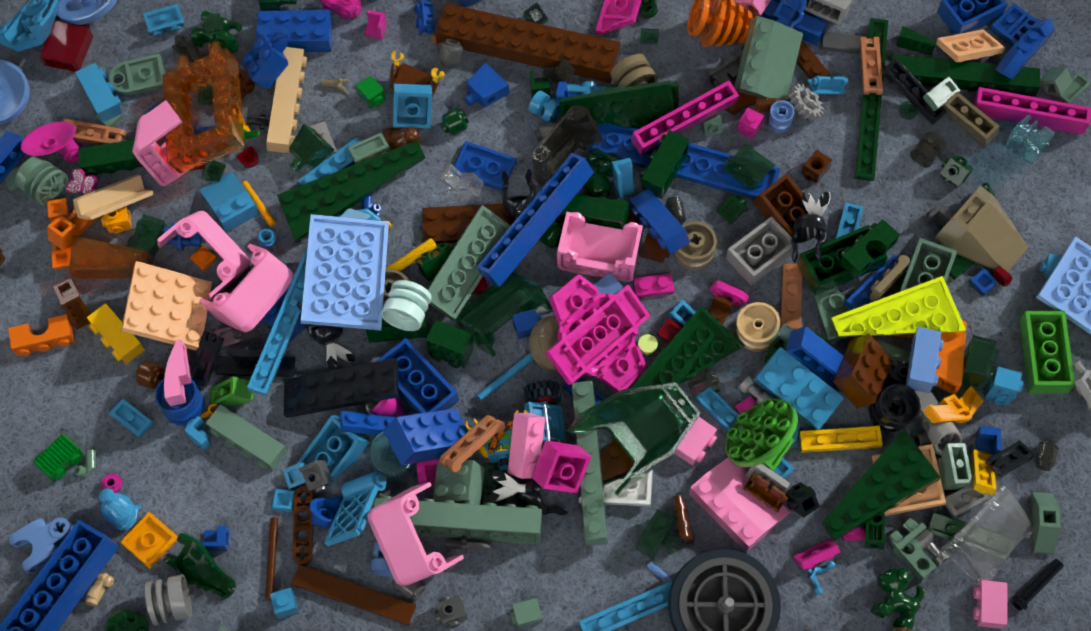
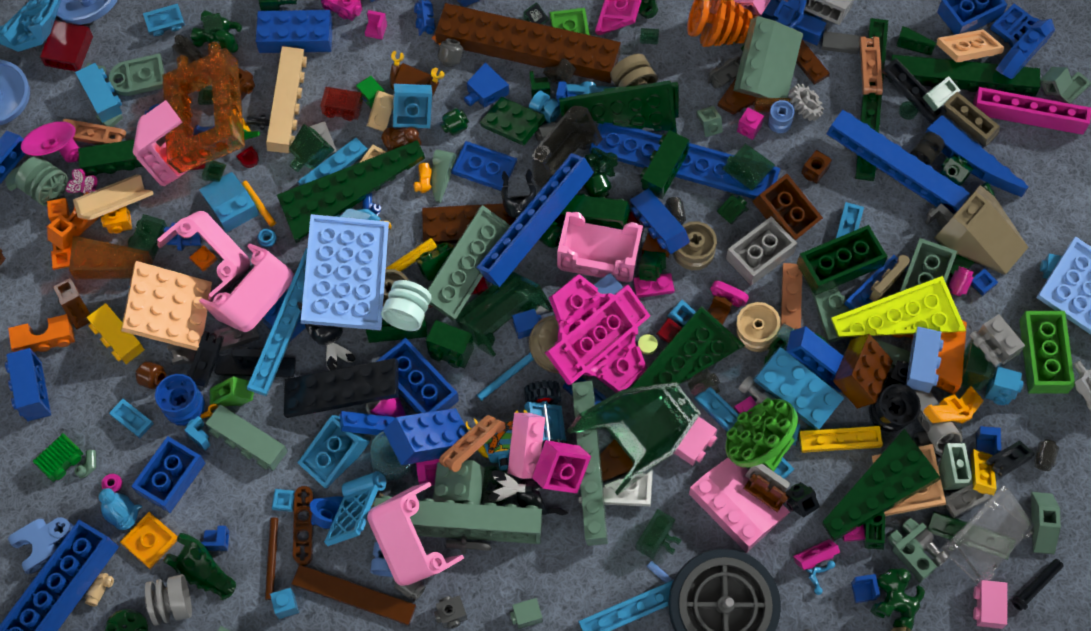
bright pink slope [164,339,192,406] -> none
blue hinge [241,32,289,90] -> none
dark azure plate [283,463,305,489] -> none
dark grey brick [299,460,333,493] -> none
dark tan bar [321,78,349,95] -> none
sand green tile [347,132,390,164] -> none
clear brick [440,163,484,199] -> none
dark azure panel [612,158,634,199] -> none
dark pink brick [631,81,739,156] -> none
reddish brown plate [673,496,694,544] -> none
black hair [791,192,830,263] -> none
dark azure hinge [807,76,848,94] -> none
dark green arch [839,219,900,280] -> none
dark red tile [991,266,1012,287] -> none
clear light blue wheel [1005,114,1056,165] -> none
none -> blue brick [5,348,51,422]
none -> blue brick [131,436,206,513]
none -> clear red brick [320,87,363,121]
none -> tan plate [367,91,393,132]
none -> light orange arm [414,163,432,194]
none -> sand green piece [431,149,456,203]
none -> dark green plate [480,97,546,146]
none -> bright green tile [550,8,590,35]
none -> dark green window [639,251,666,282]
none -> blue brick [826,110,970,215]
none -> blue panel [851,574,880,603]
none -> blue slope [924,115,1029,197]
none -> dark pink brick [948,266,974,297]
none -> light grey brick [970,314,1025,367]

